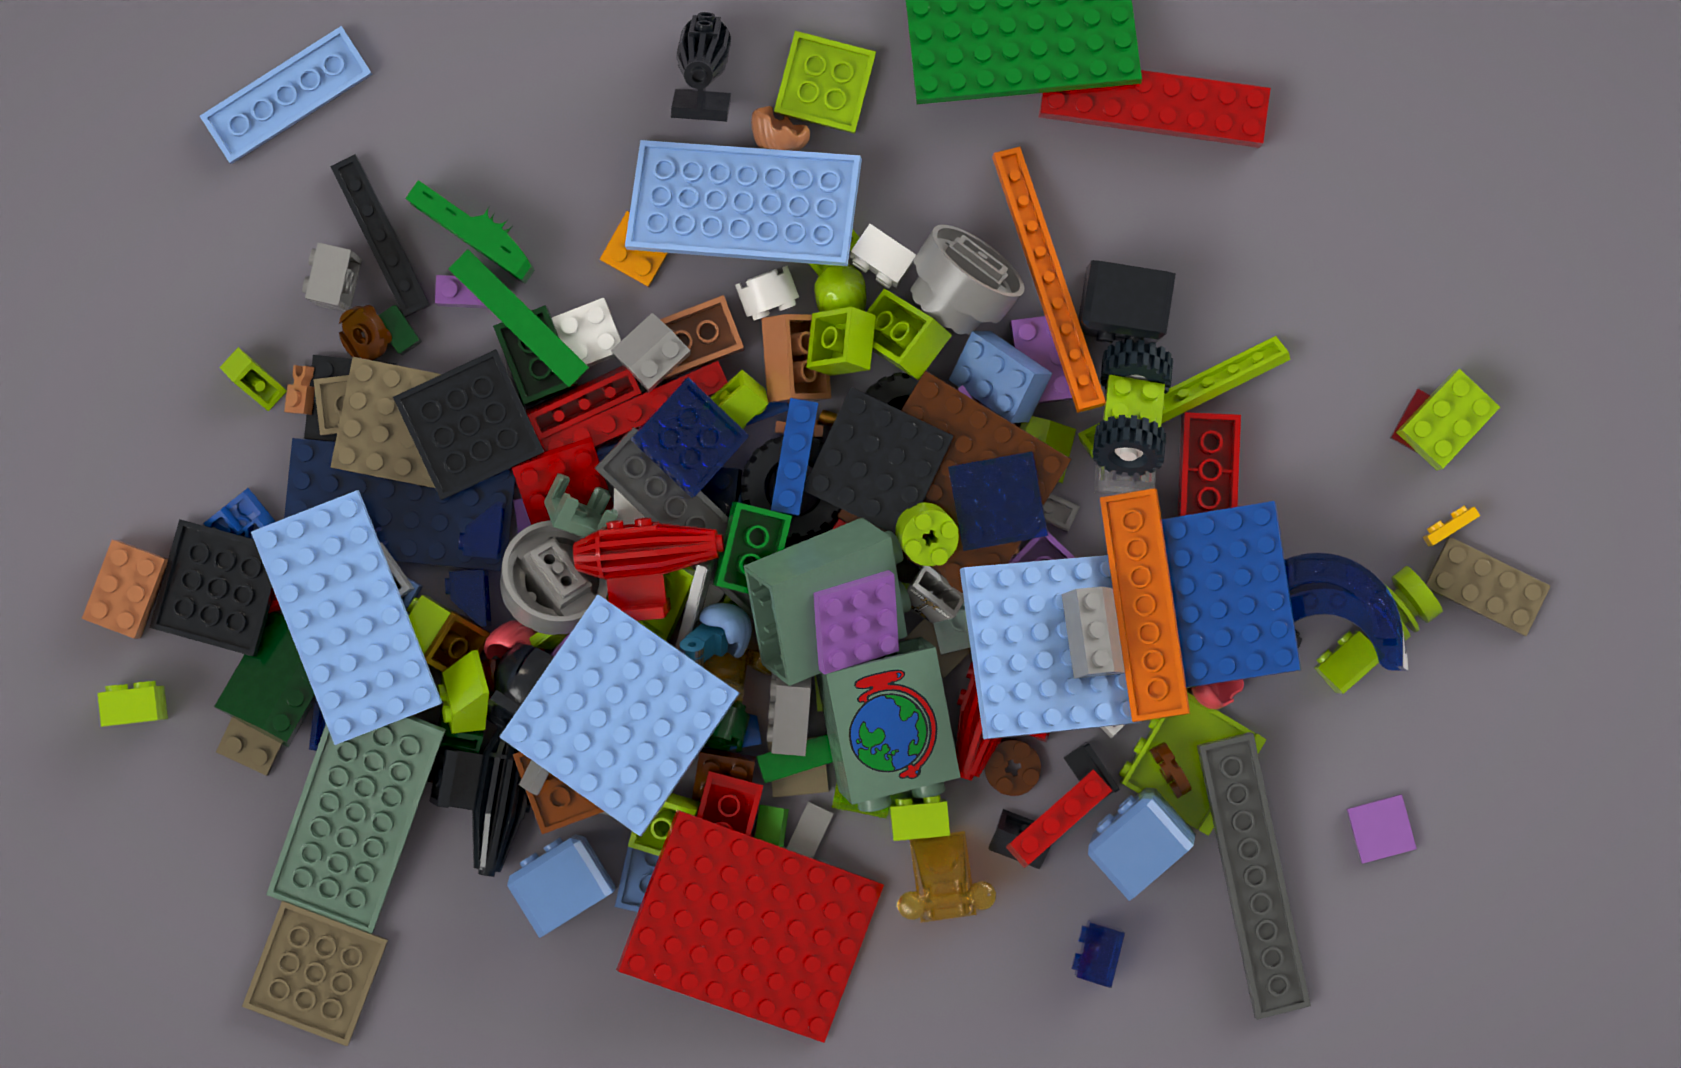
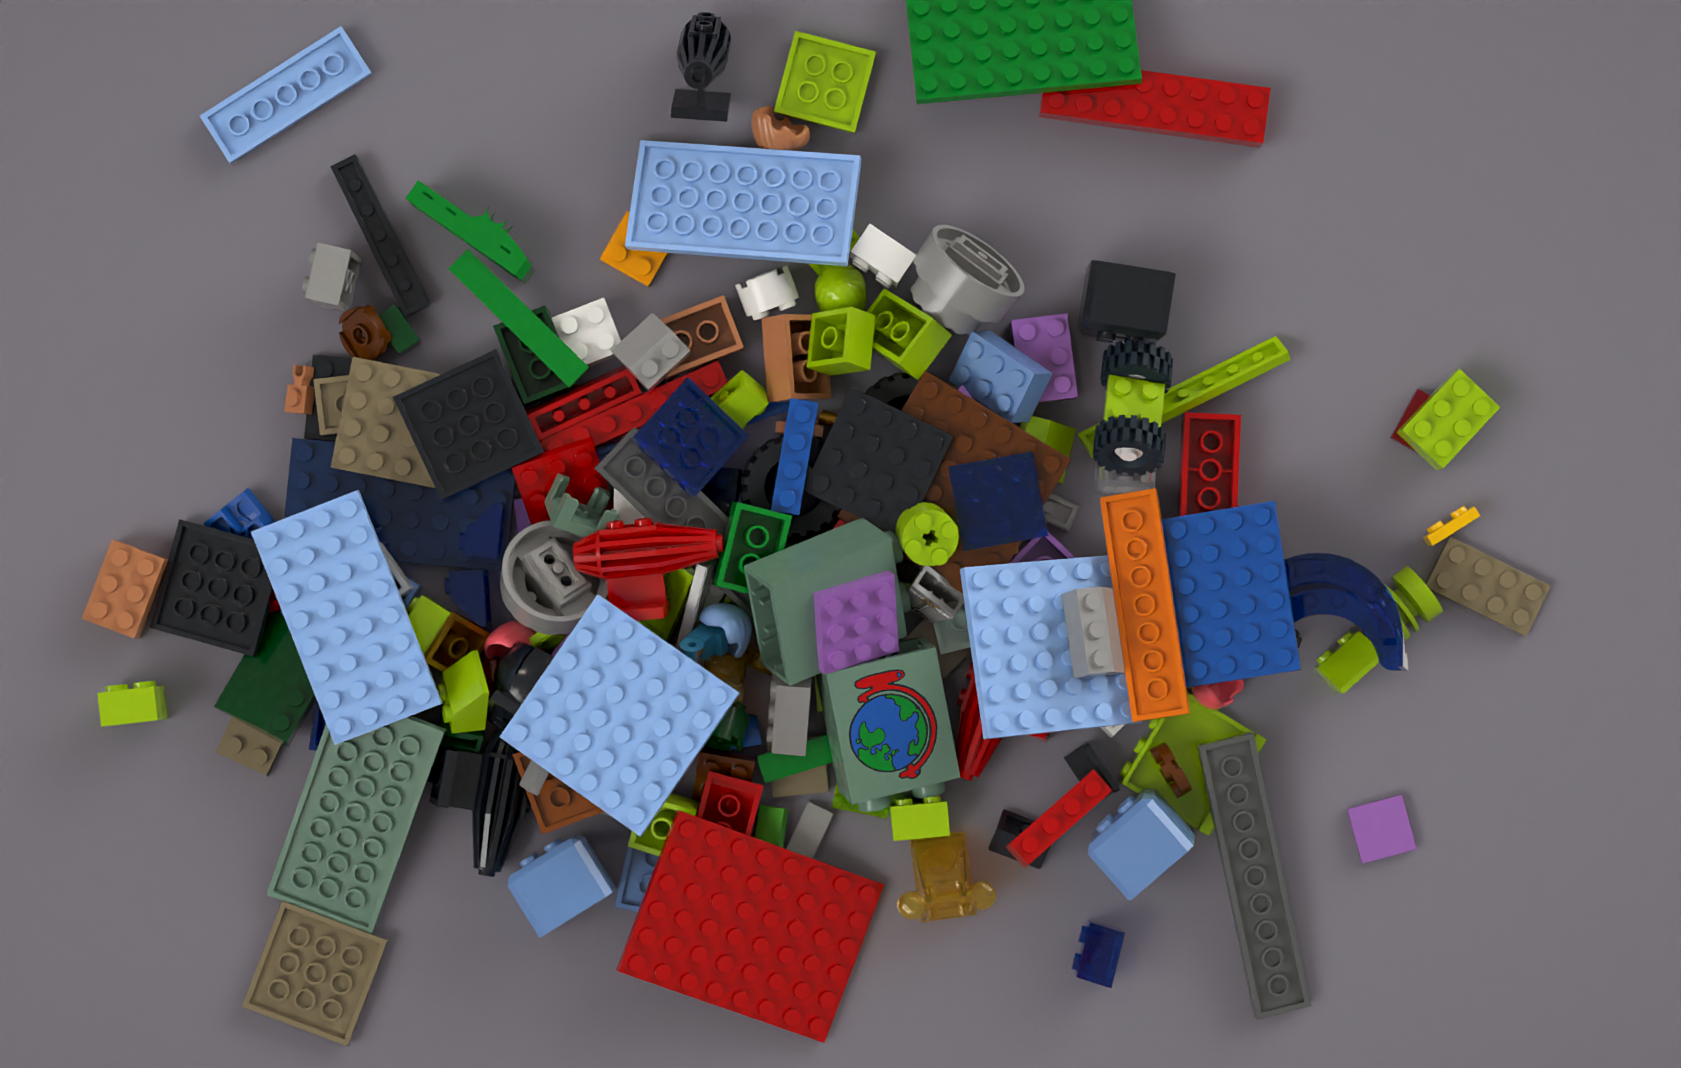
lime slope [219,347,287,411] -> none
medium lavender brick [435,275,487,308] -> none
reddish brown plate [985,740,1041,796] -> none
orange plate [992,147,1106,413] -> none

